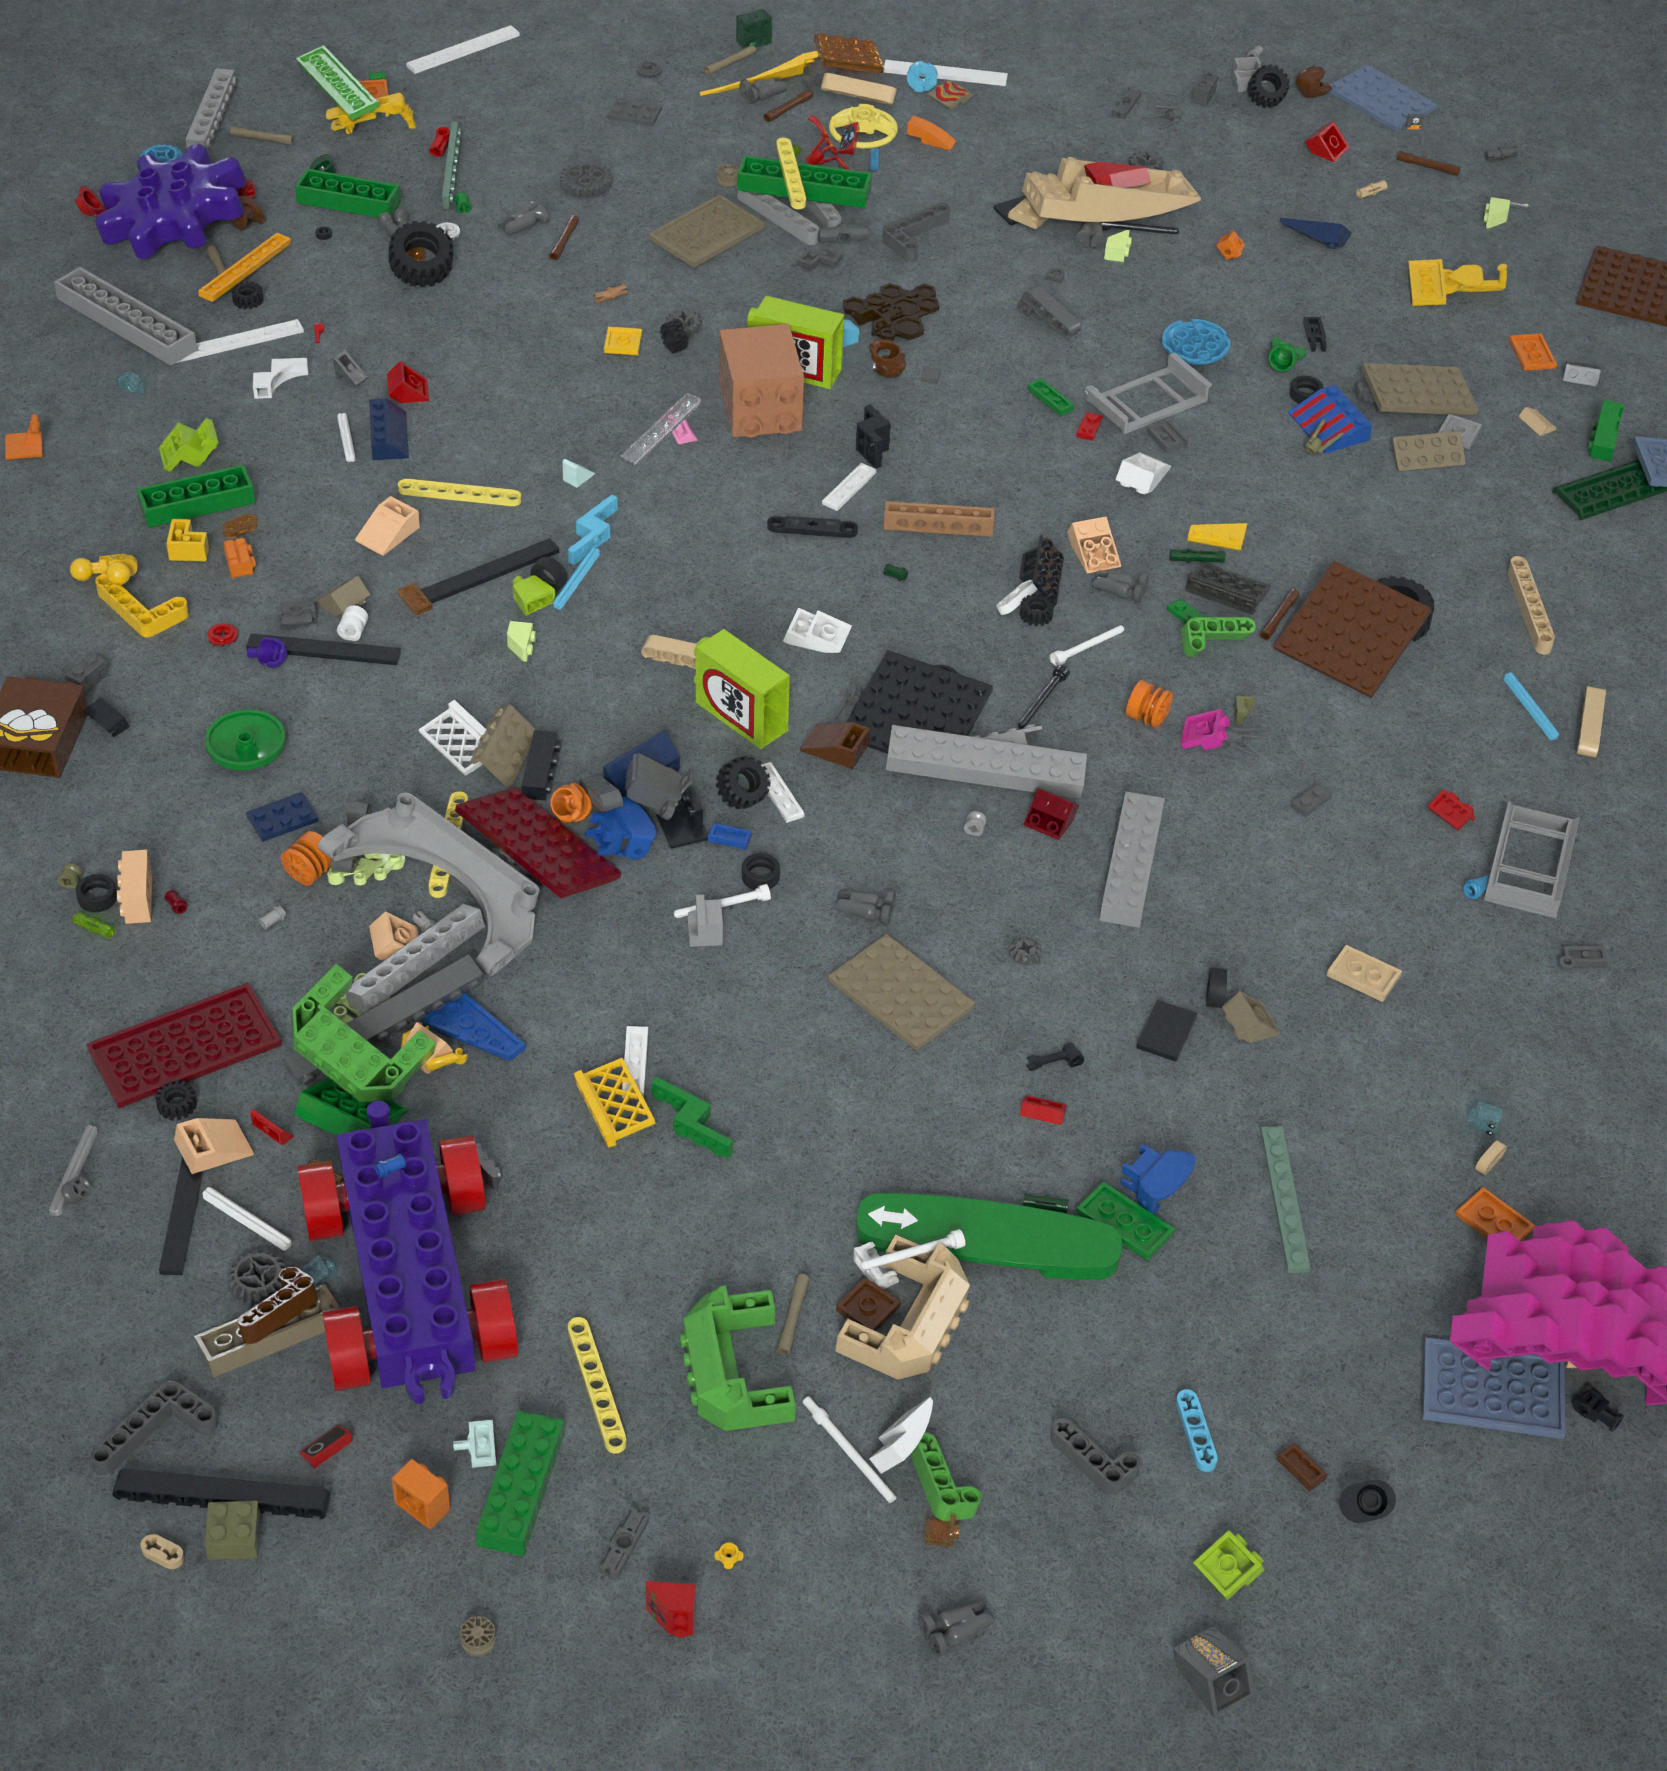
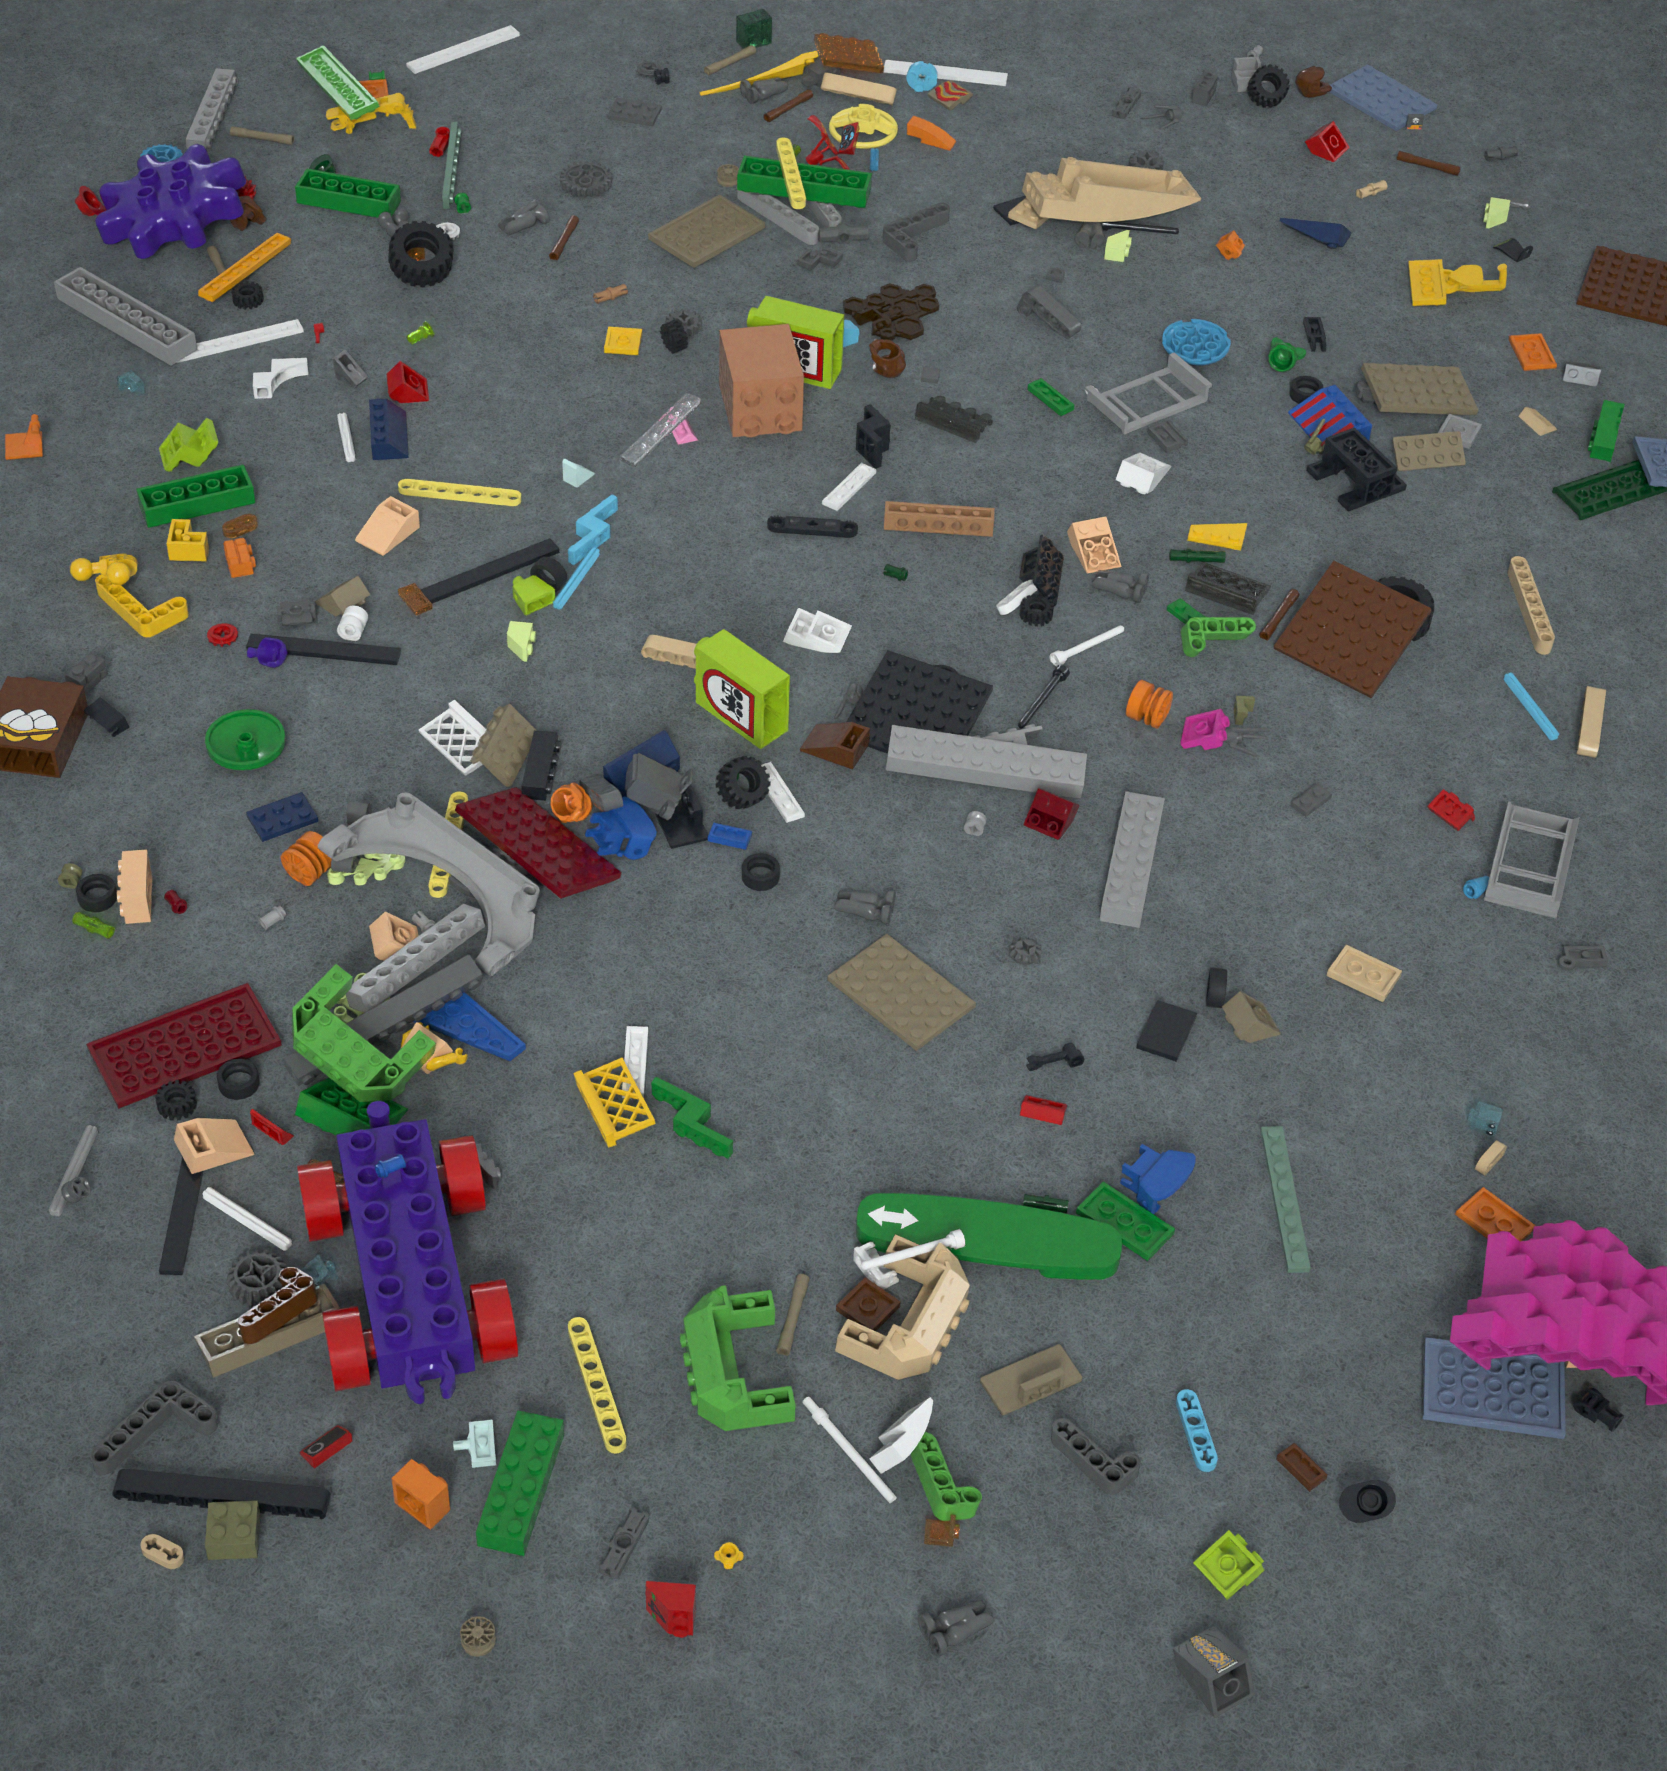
black tile [315,227,332,240] -> none
white piece [674,884,771,918] -> none
light grey plate [688,894,723,947] -> none
red plate [1076,412,1103,441] -> none
red wedge [1084,161,1151,188] -> none
none -> black tyre [217,1059,260,1100]
none -> clear neon green pin [406,321,434,345]
none -> black wheel [654,68,670,85]
none -> clear smoke fence [915,396,993,443]
none -> dark tan bracket [980,1344,1082,1415]
none -> black piece [1306,427,1407,512]
none -> black piece [1493,238,1533,262]

